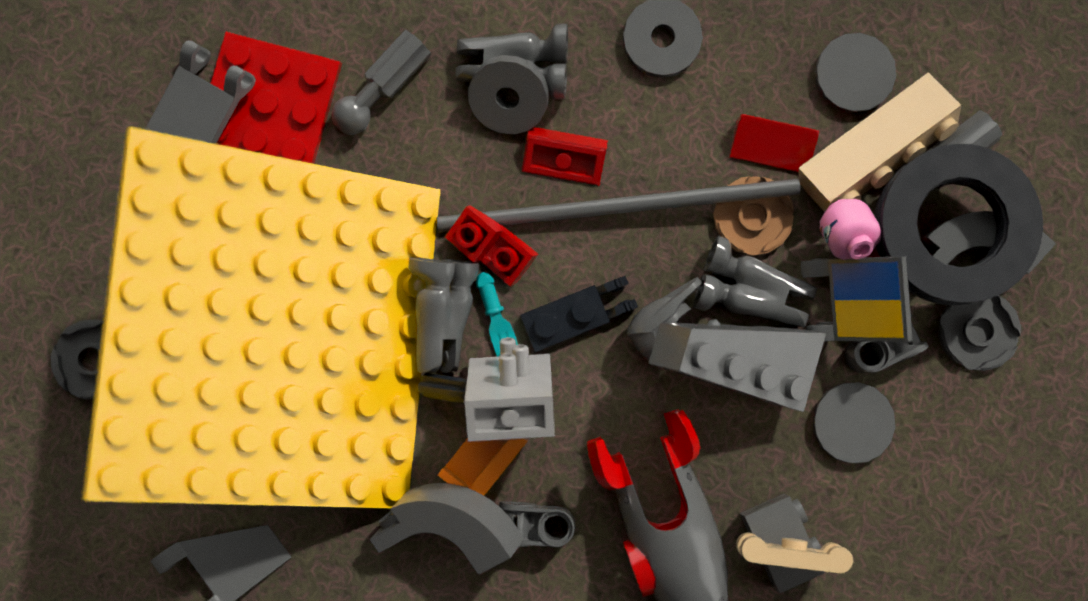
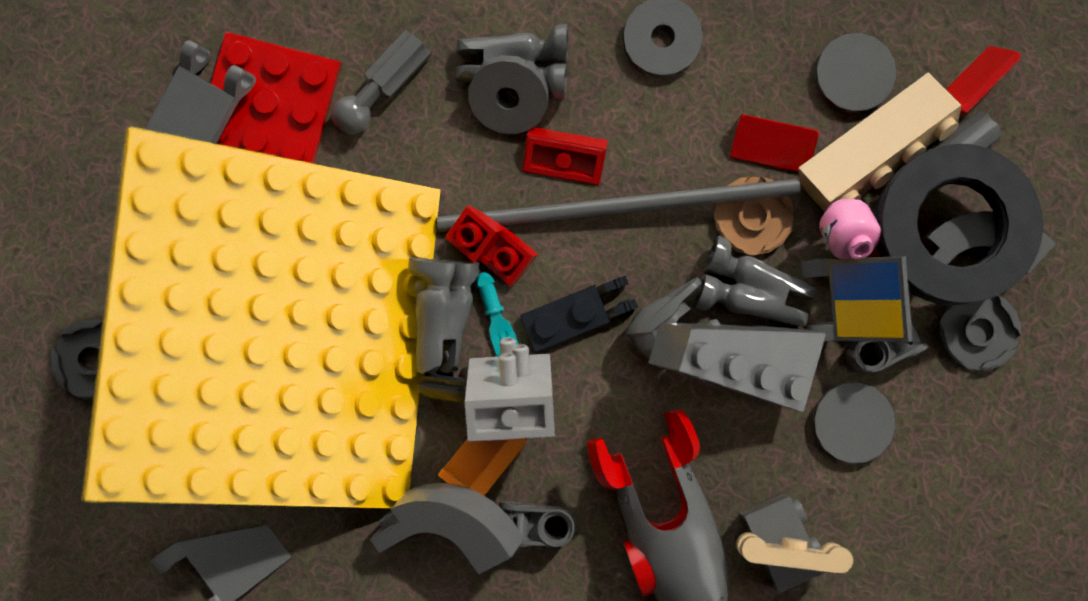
none -> red slope [946,46,1022,118]

